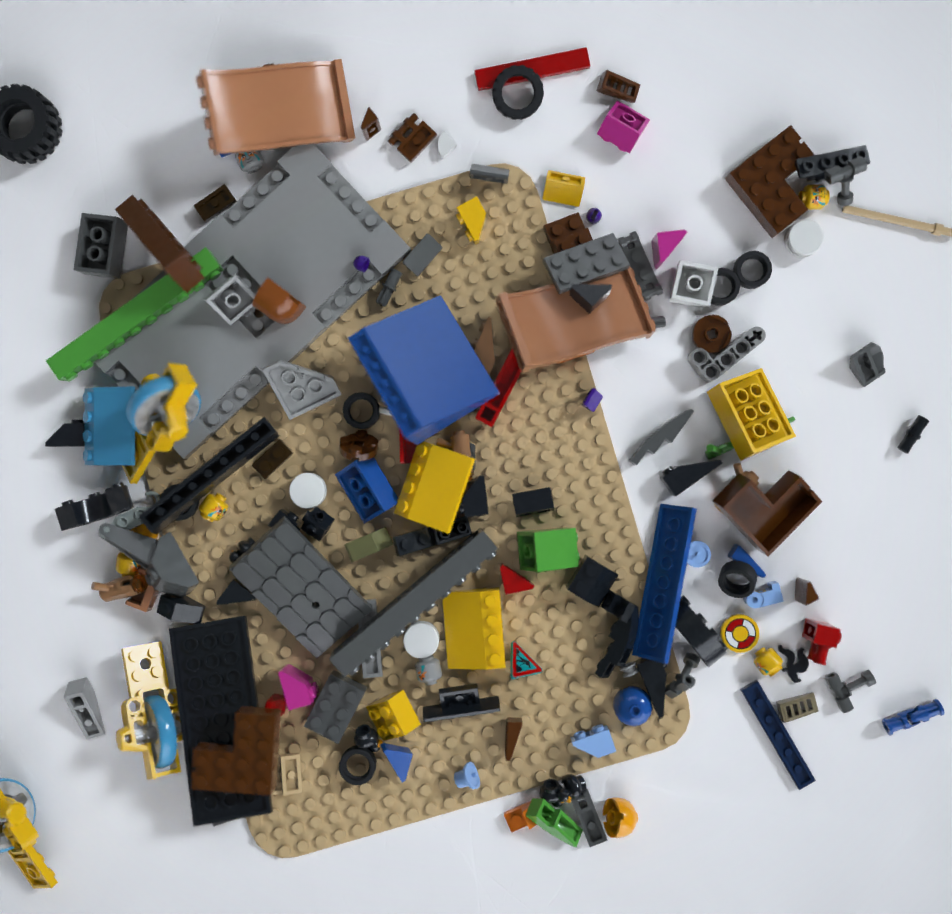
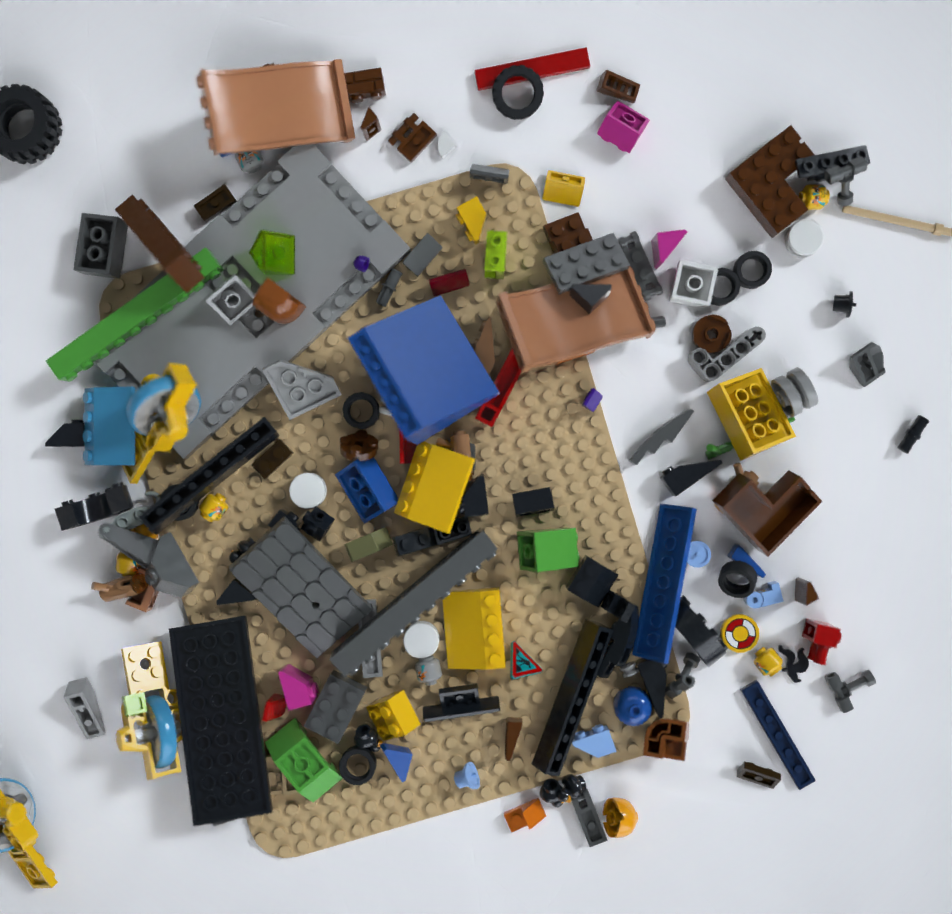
black slope [156,593,206,624] -> none
reddish brown piece [191,706,281,796] -> none
red slope [500,563,535,595] -> none
bright green slope [525,798,583,847] -> none
dark purple hinge [586,208,602,224] -> none
dark tan slope [776,692,819,723] -> none
blue piece [882,699,945,736] -> none
none -> plate [122,692,148,717]
none -> clear neon green slope [249,230,295,275]
none -> bright green slope [265,717,343,802]
none -> reddish brown brick [344,67,386,103]
none -> dark red slope [429,269,470,296]
none -> lime panel [484,230,507,280]
none -> black brick [532,619,613,776]
none -> dark orange brick [643,718,689,761]
none -> dark brown plate [737,761,781,789]
none -> light grey wheel [771,367,818,417]
none -> black piece [832,291,856,318]

